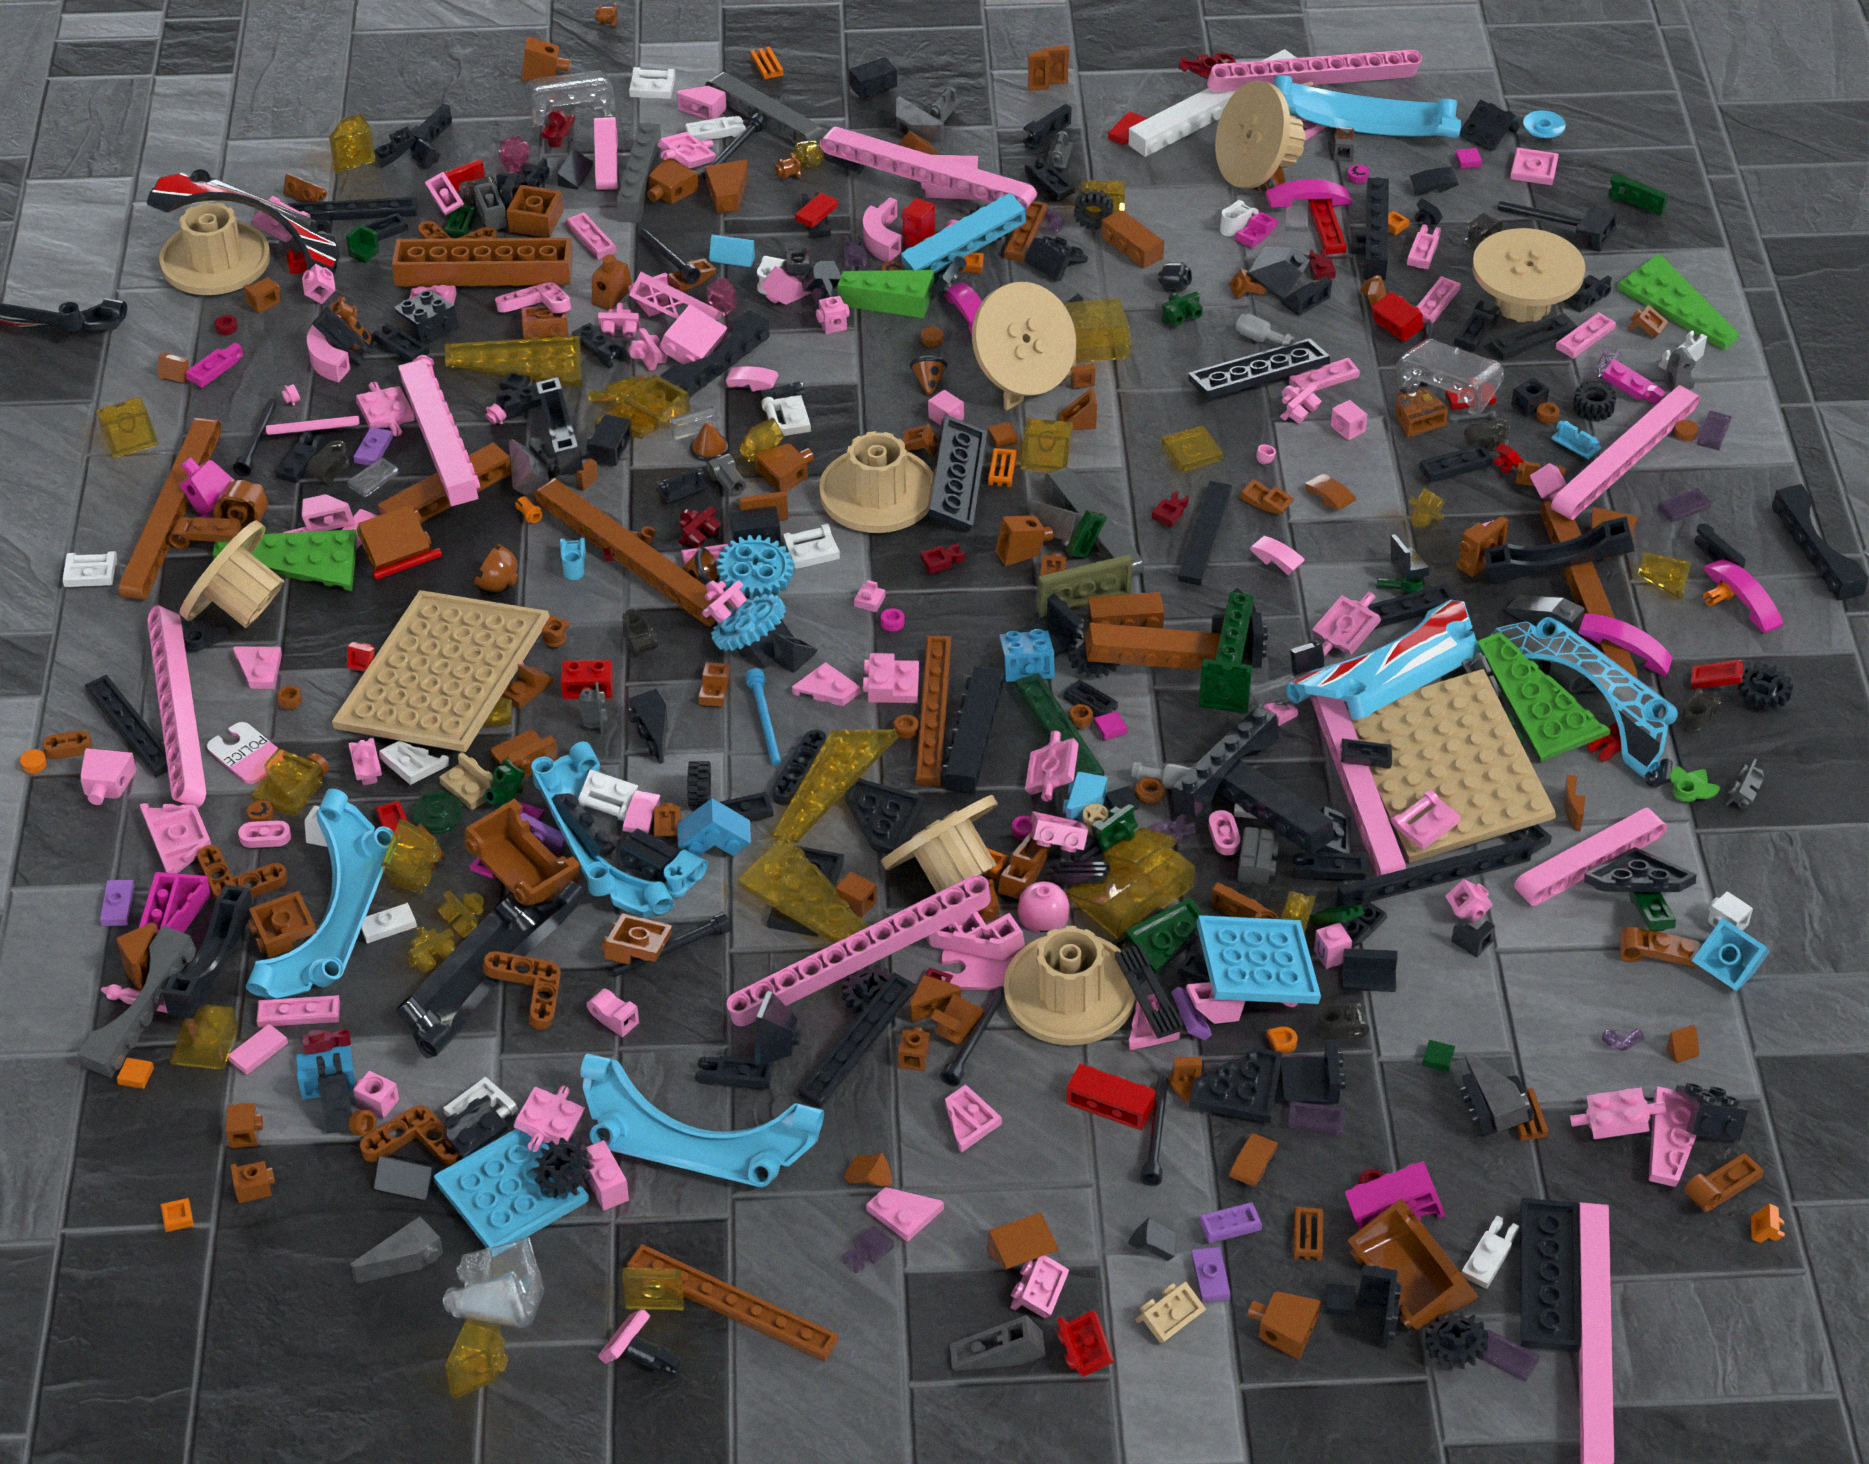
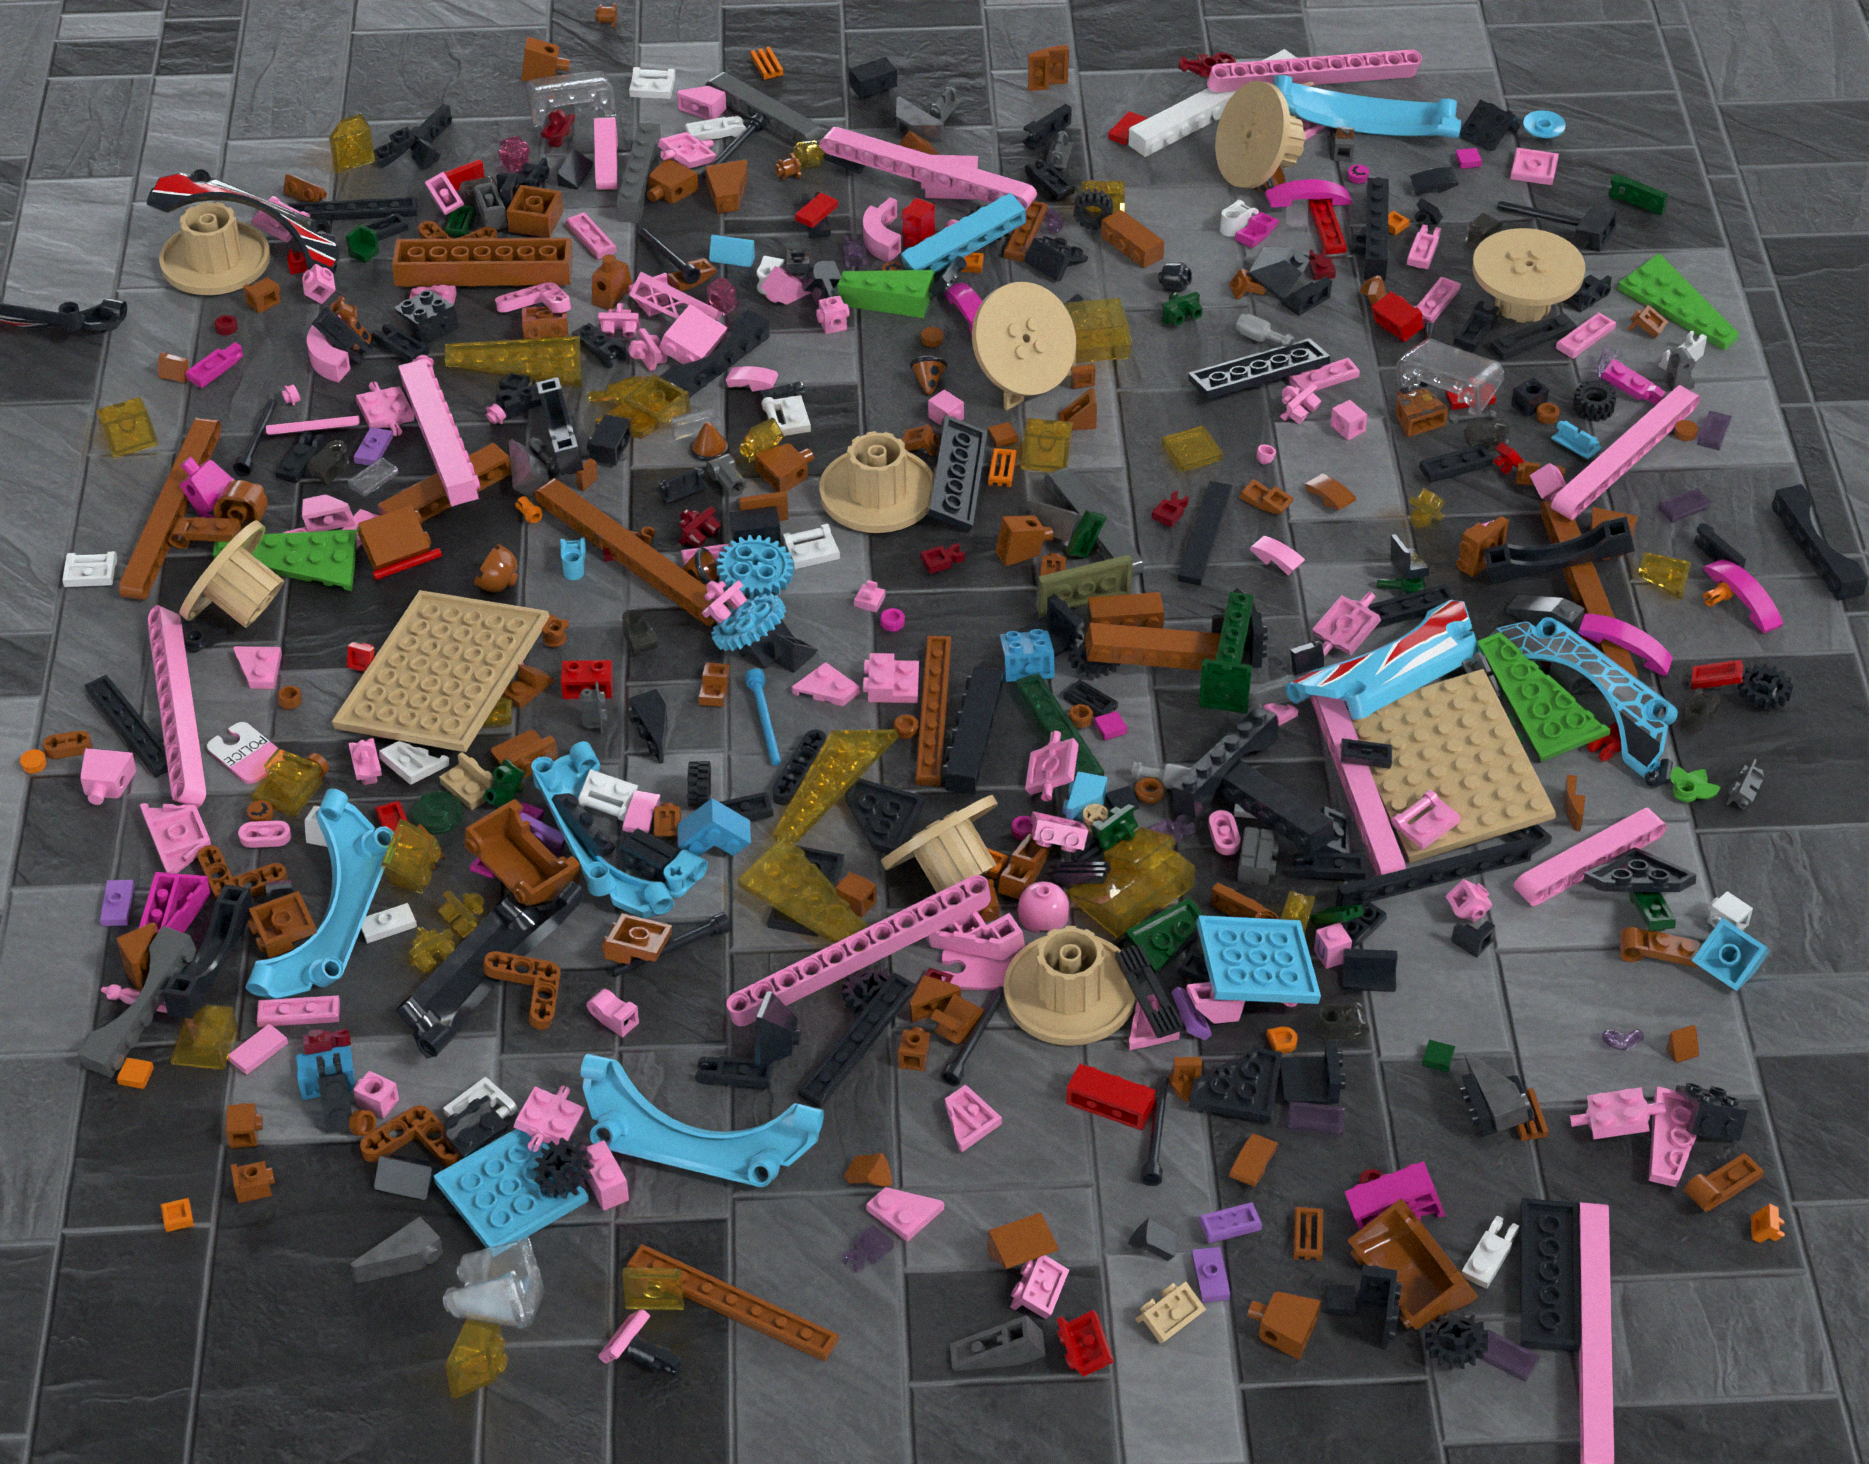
none -> black tile [265,880,294,902]

